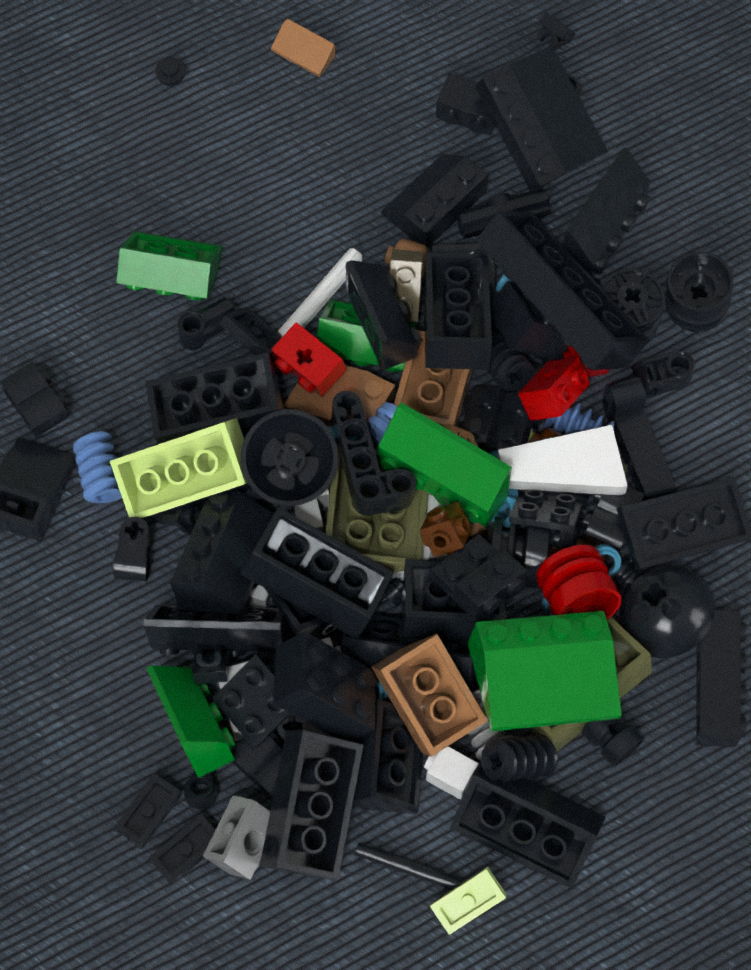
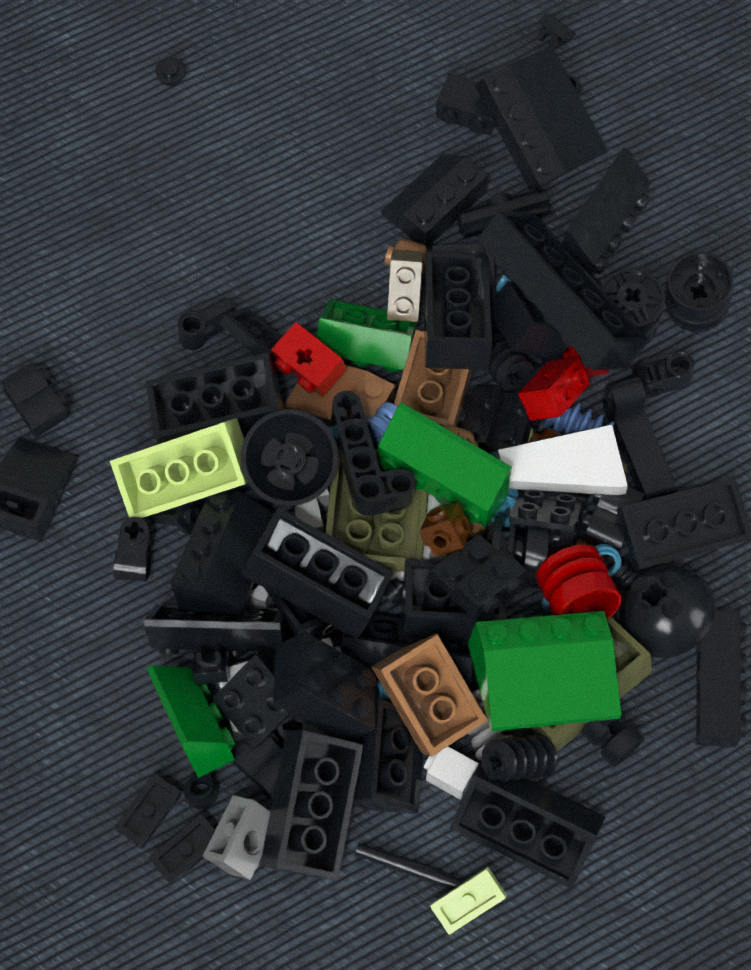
medium blue piece [73,431,122,503] -> none
slope [117,231,223,300] -> none
medium nougat slope [271,19,336,77] -> none
white axle [278,248,362,337] -> none
black slope [346,260,421,371] -> none

